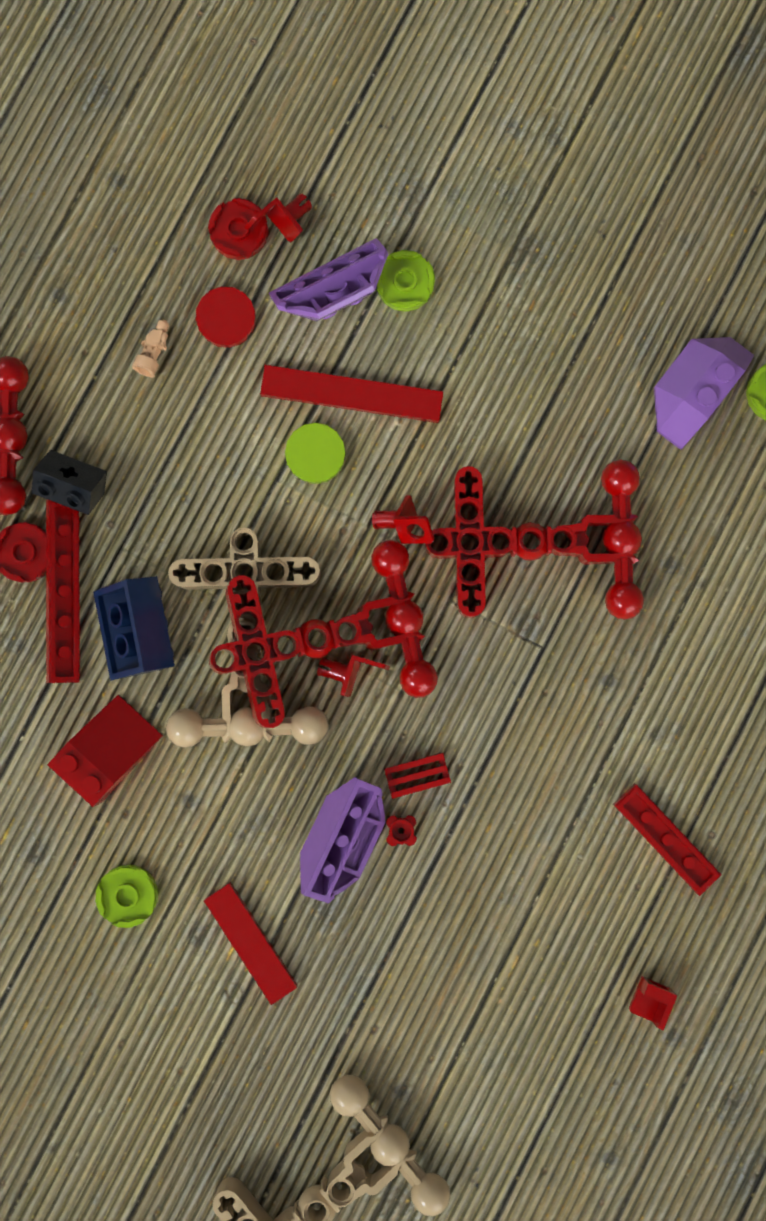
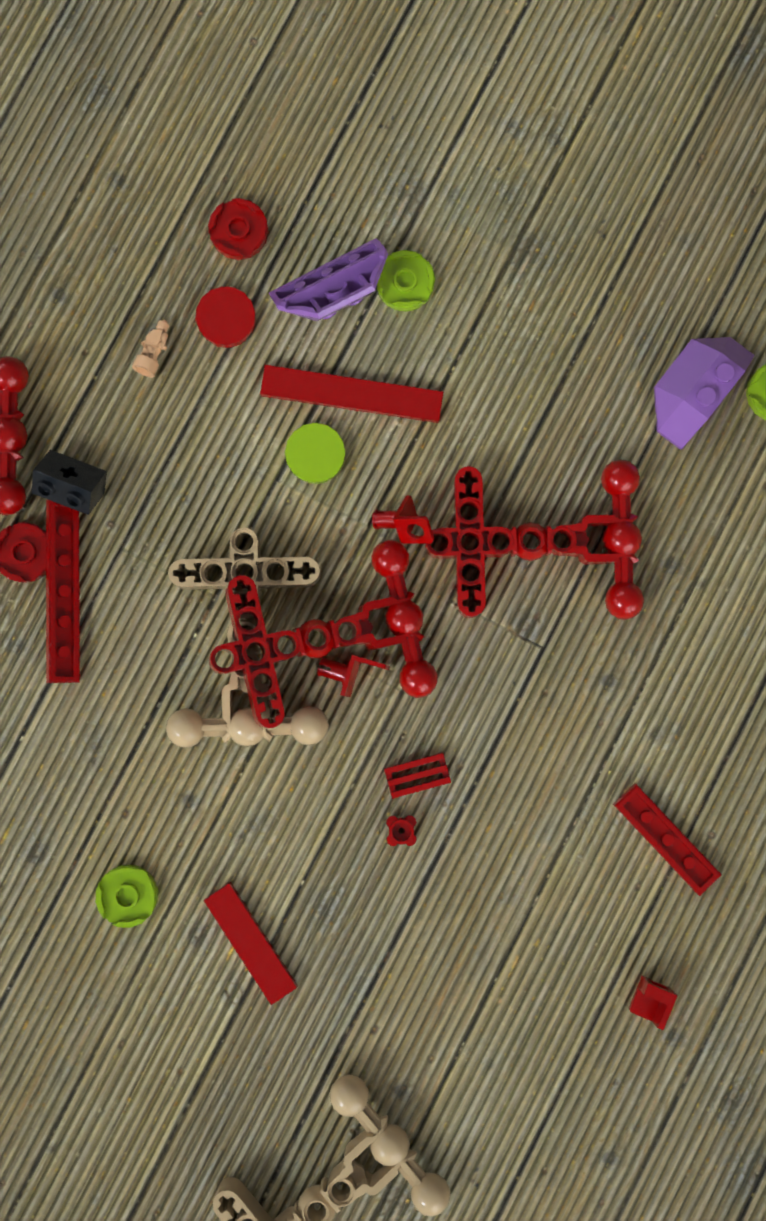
red slope [47,695,164,807] -> none
dark blue slope [93,576,175,681] -> none
red bracket [244,193,312,243] -> none
medium lavender wedge [300,777,386,903] -> none

